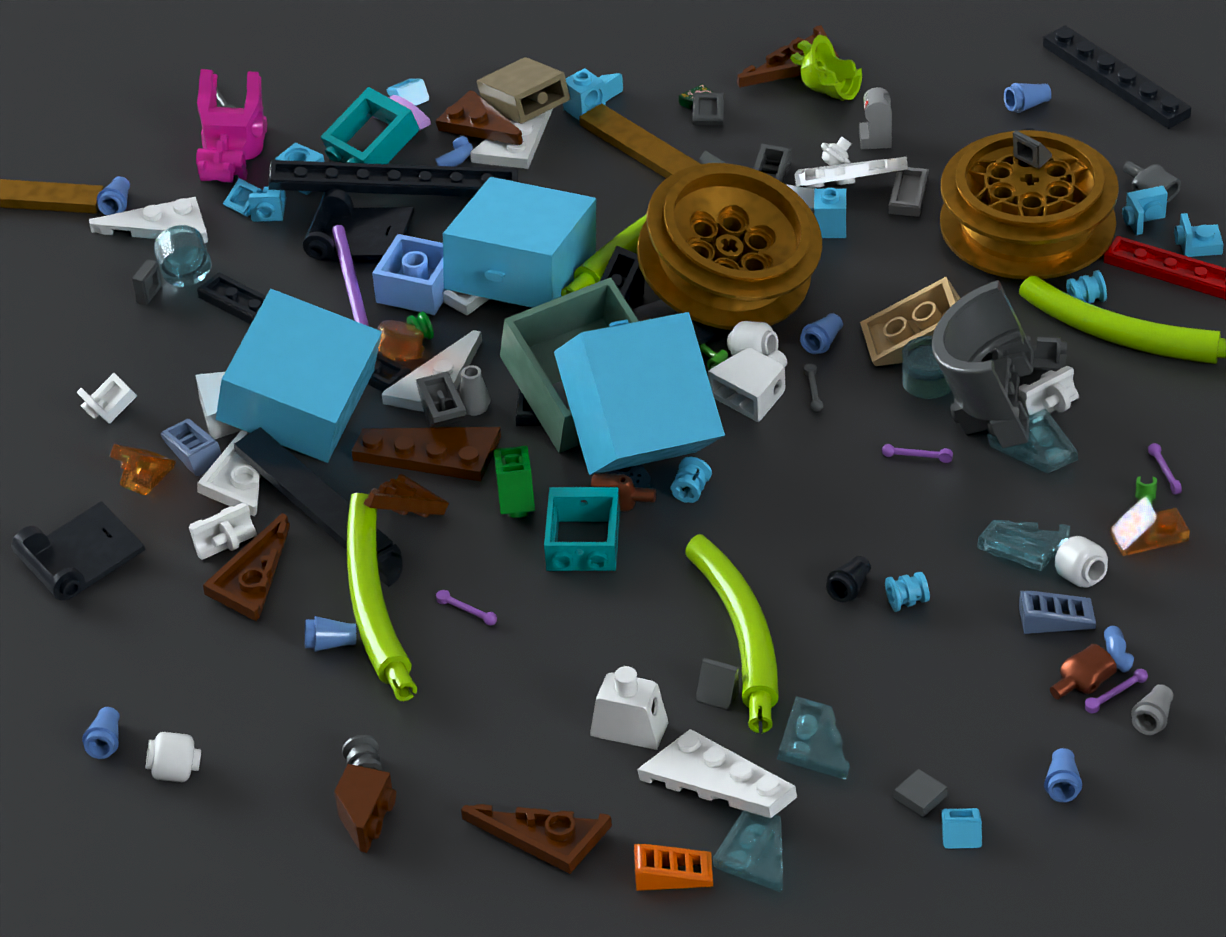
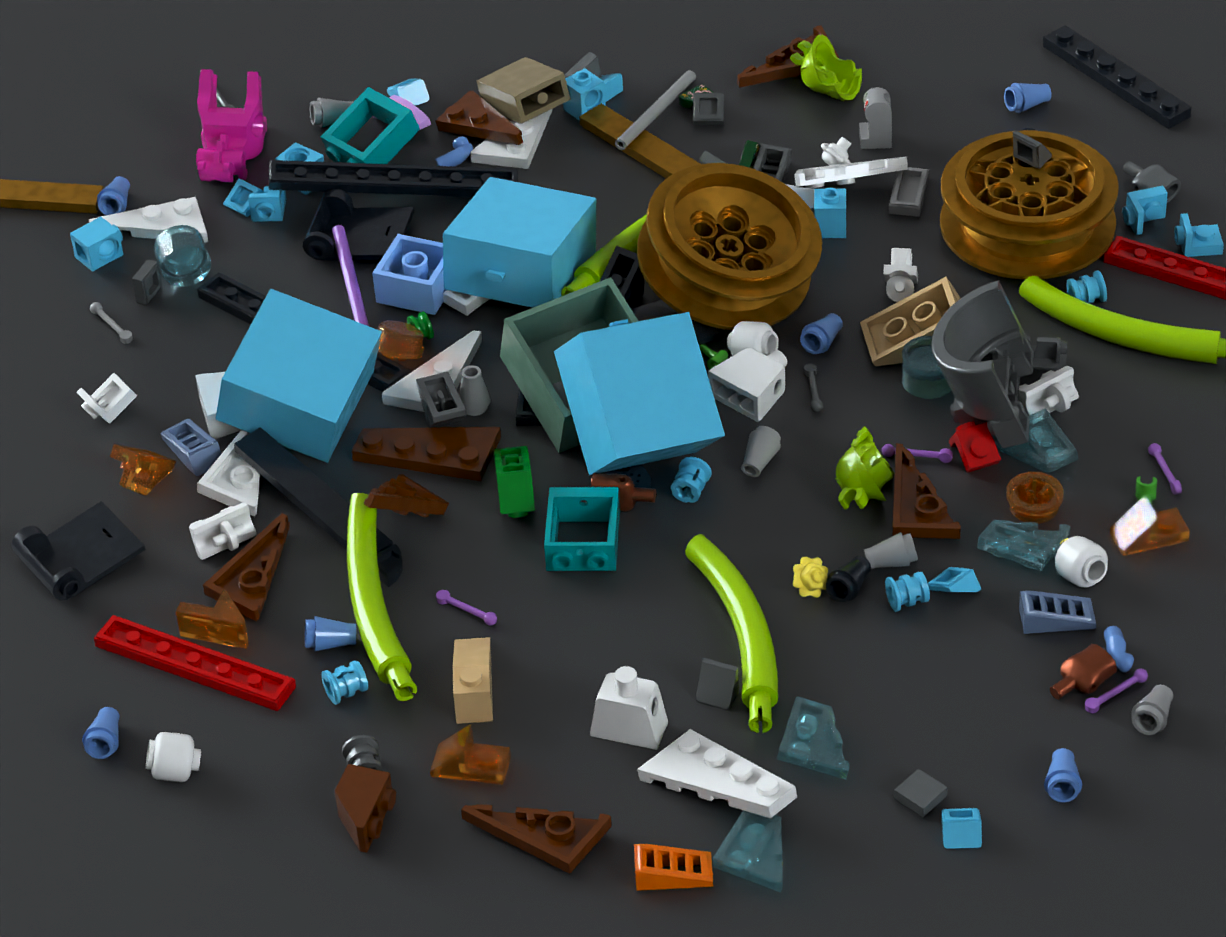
none -> medium azure brick [70,217,124,272]
none -> light grey hinge [90,302,133,344]
none -> red tile [94,615,296,712]
none -> clear orange slope [176,589,249,649]
none -> light grey cone [310,98,353,128]
none -> medium azure bush [321,660,368,705]
none -> clear orange slope [430,724,511,785]
none -> tan slope [453,637,493,724]
none -> dark grey slope [565,52,602,78]
none -> light grey piece [615,70,696,150]
none -> dark green tile [739,140,761,169]
none -> light grey cone [741,426,781,477]
none -> light yellow plant [793,556,829,598]
none -> lime helmet [835,426,895,509]
none -> light grey cone [863,532,918,569]
none -> white hips [883,248,918,302]
none -> reddish brown wing [893,443,961,539]
none -> medium azure slope [928,567,981,592]
none -> red bracket [949,421,1001,473]
none -> clear orange piece [1006,472,1064,524]

